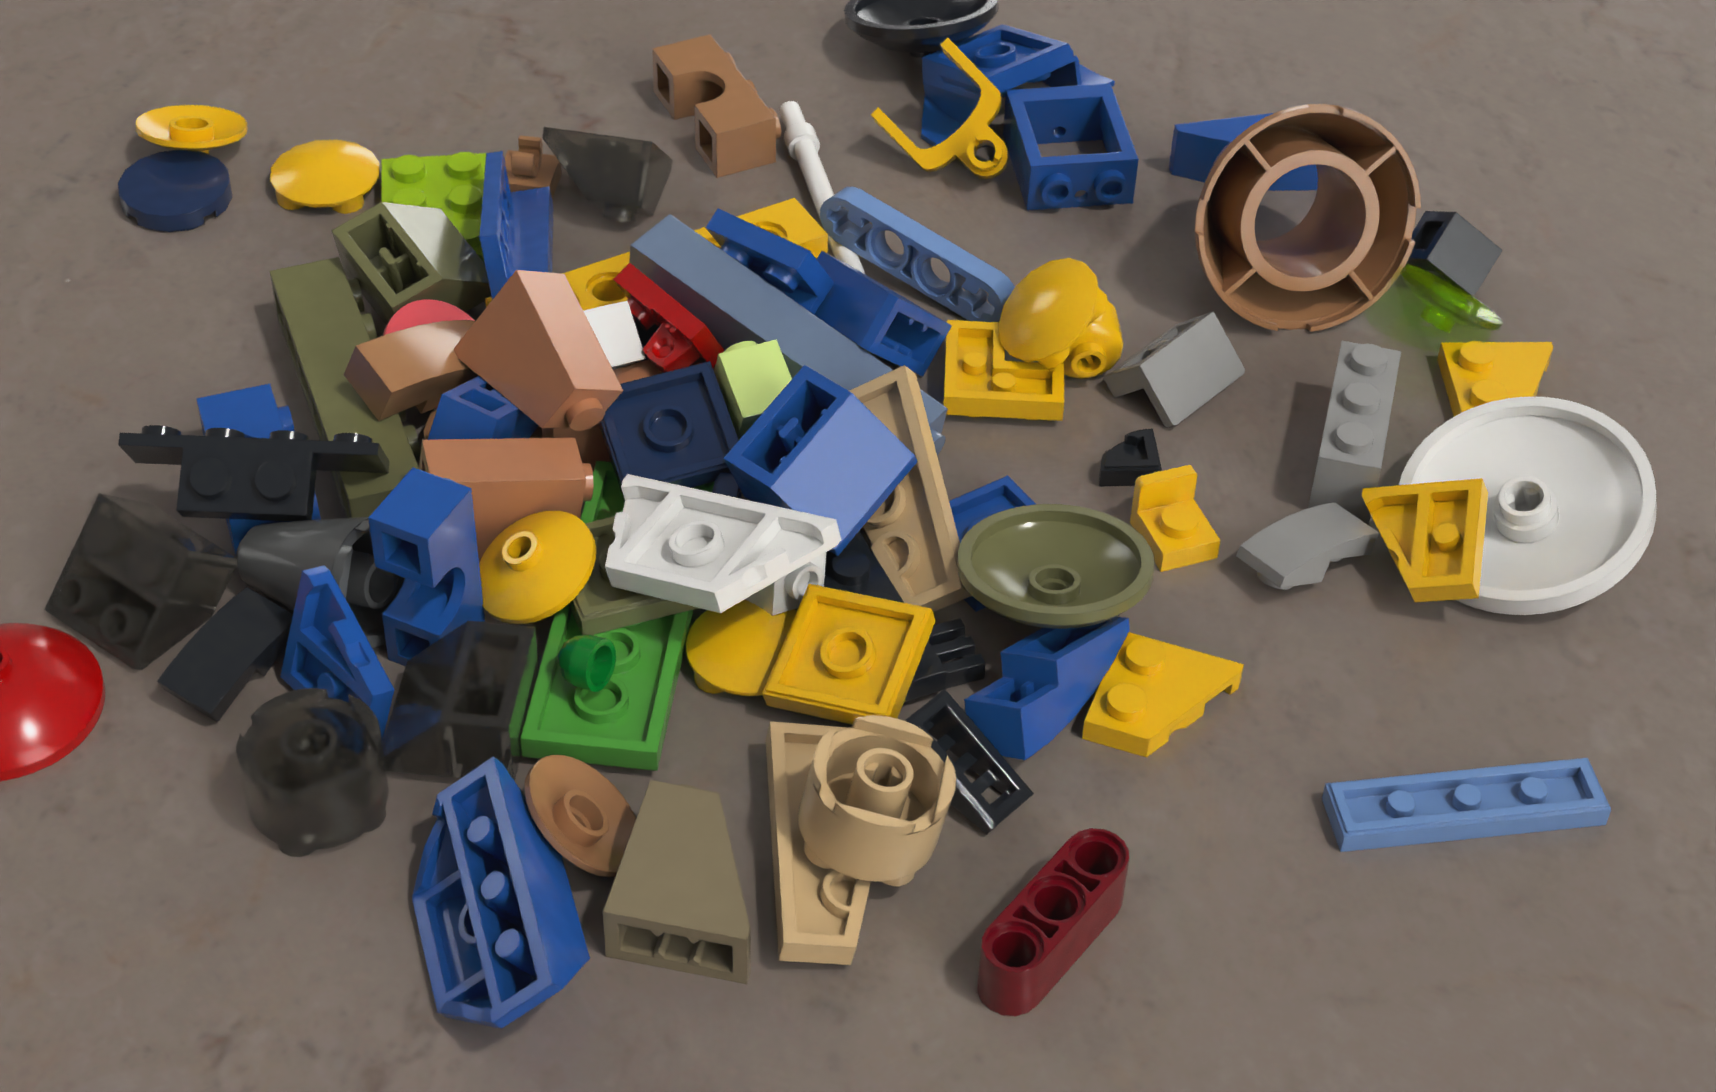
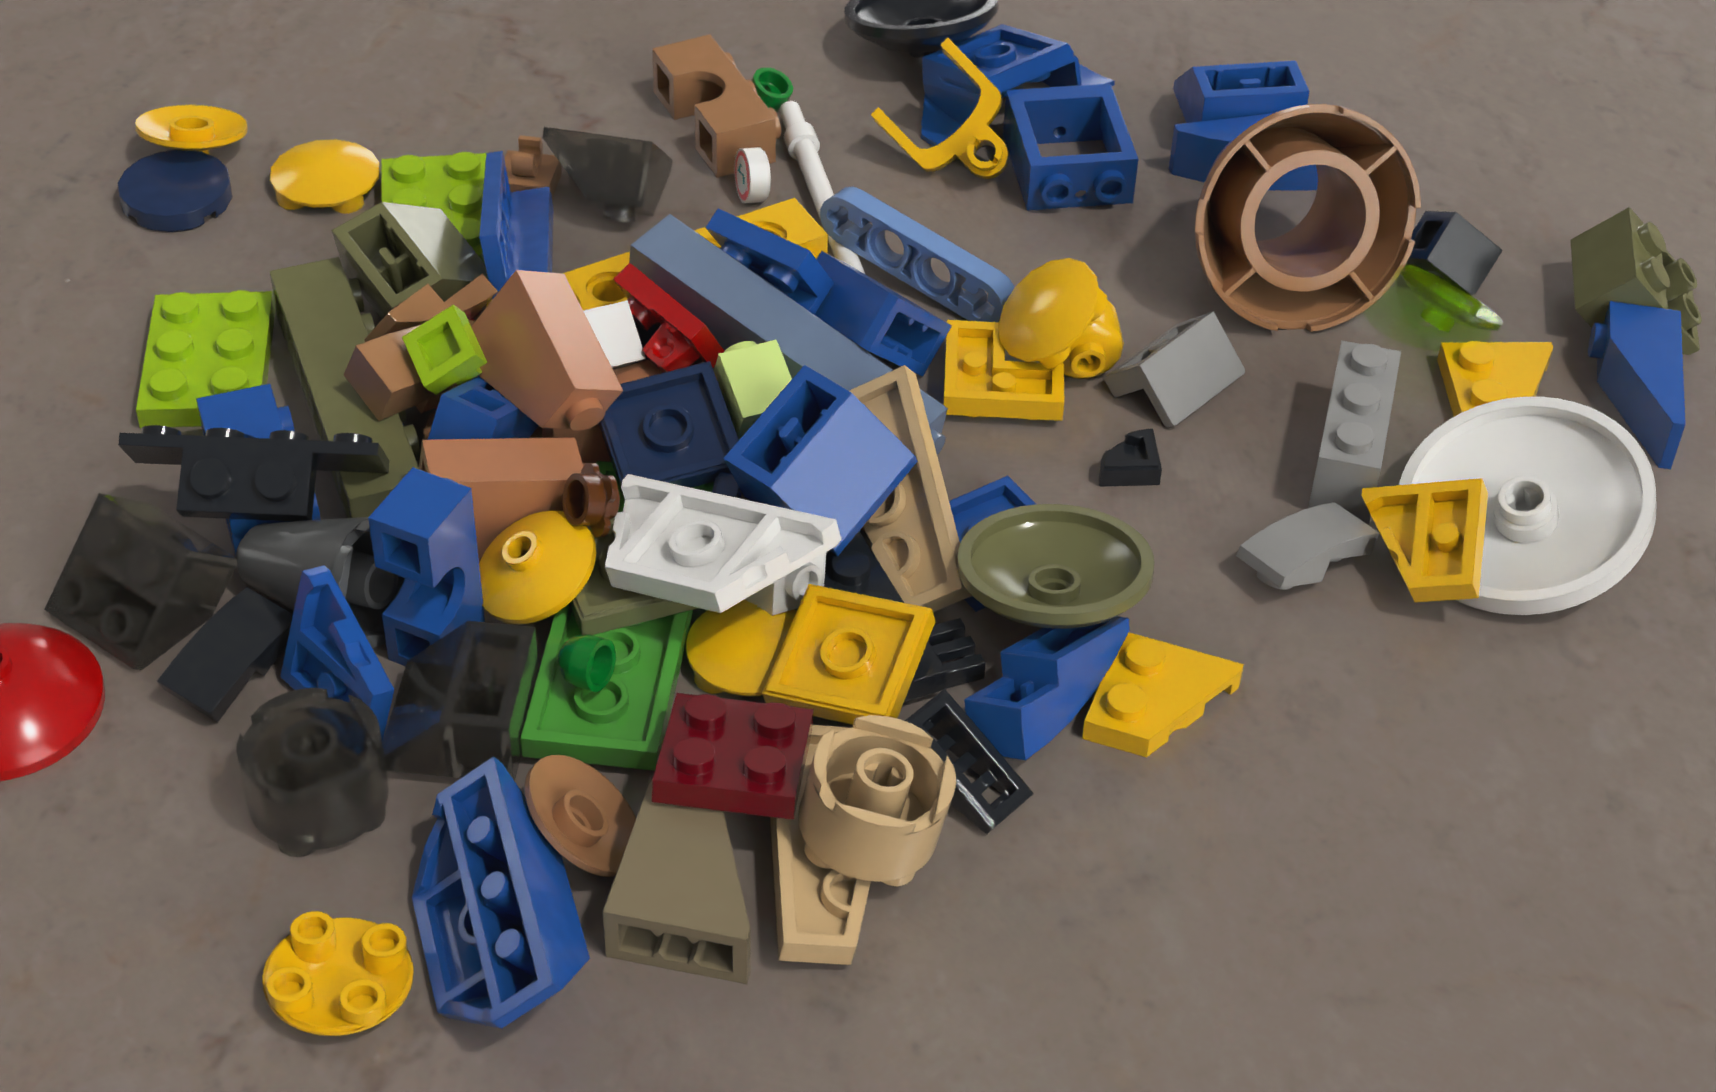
dark red beam [977,828,1129,1016] -> none
yellow bracket [1130,465,1221,572] -> none
medium blue tile [1322,758,1611,852] -> none
none -> lime plate [136,290,276,428]
none -> yellow dish [262,911,414,1036]
none -> medium nougat slope [364,274,498,342]
none -> lime tile [402,305,488,395]
none -> reddish brown plate [563,463,620,537]
none -> dark red plate [652,693,814,820]
none -> white tile [734,147,771,203]
none -> green hinge [751,67,793,113]
none -> blue slope [1173,61,1310,123]
none -> olive slope [1570,207,1702,355]
none -> blue slope [1588,301,1686,469]

